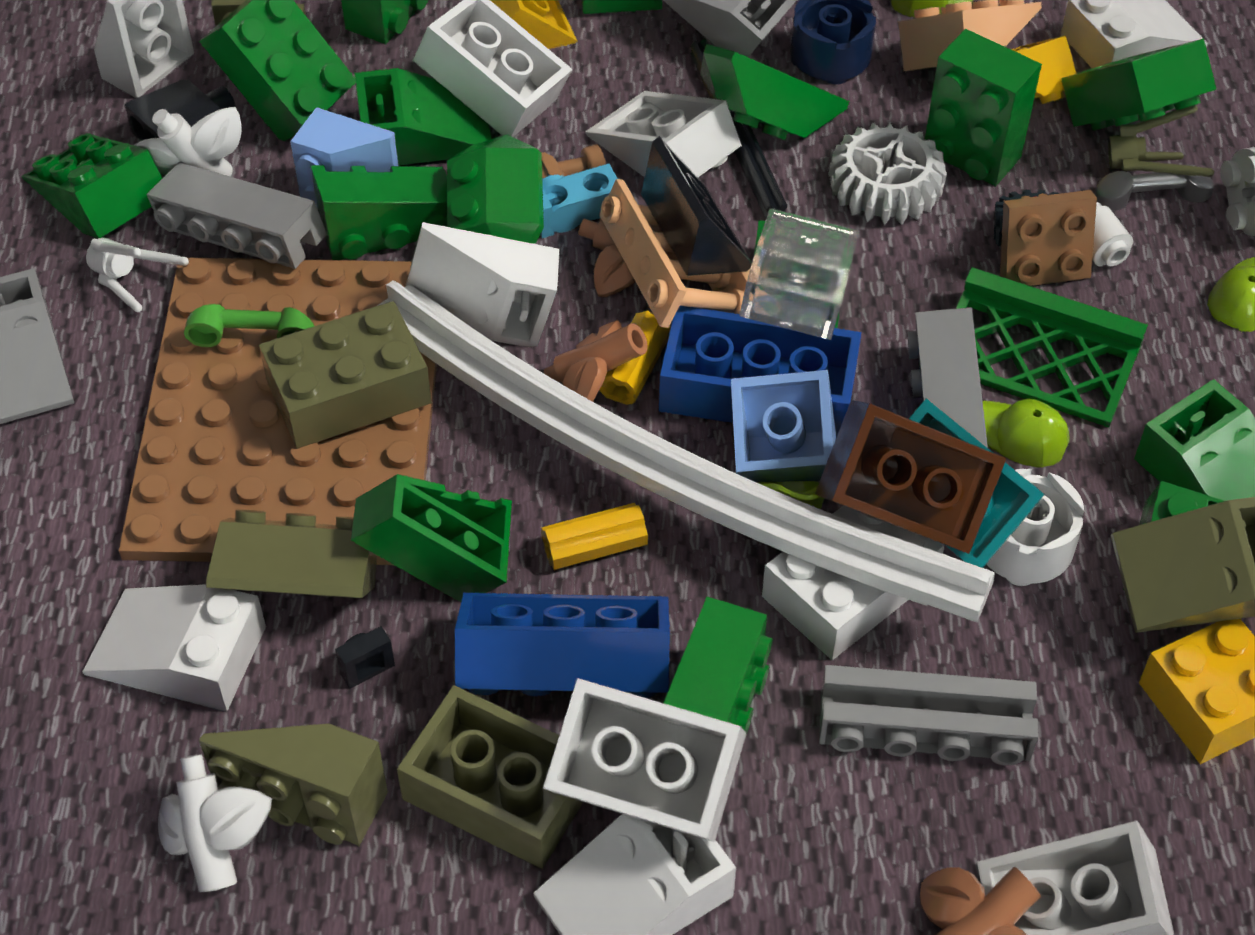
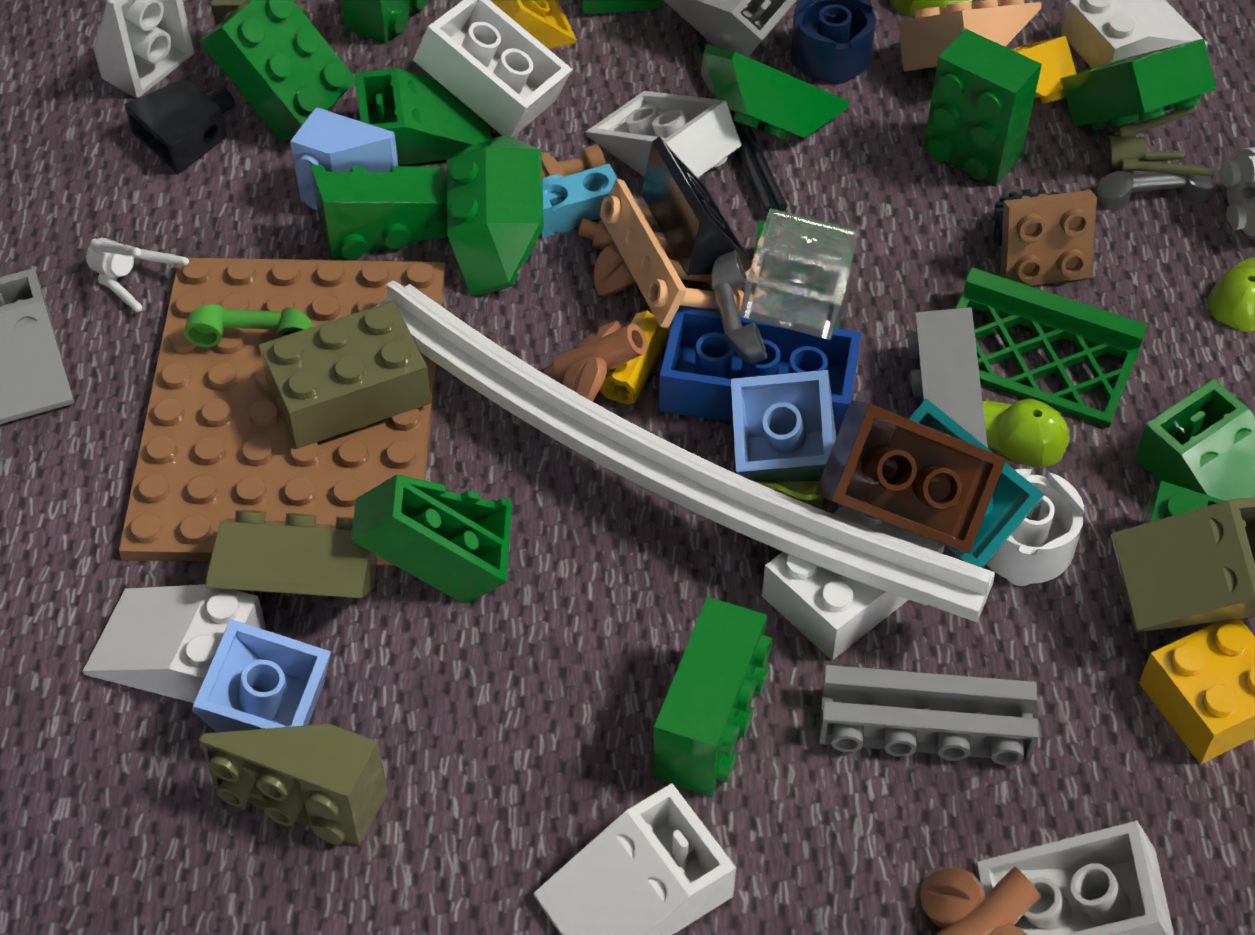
green slope [22,133,162,239] -> none
white plant [134,107,242,177] -> none
light grey brick [147,162,327,269] -> none
white plant [158,754,272,892] -> none
black plate [335,626,395,689] -> none
olive brick [397,685,583,869] -> none
white slope [406,222,559,347] -> none
blue brick [455,593,670,698] -> none
yellow axle [541,502,648,570] -> none
white brick [543,678,746,842] -> none
white gear [829,123,946,226] -> none
white brick [1092,202,1133,267] -> none
none -> light blue slope [192,619,331,733]
none -> flat silver bar [711,250,767,364]

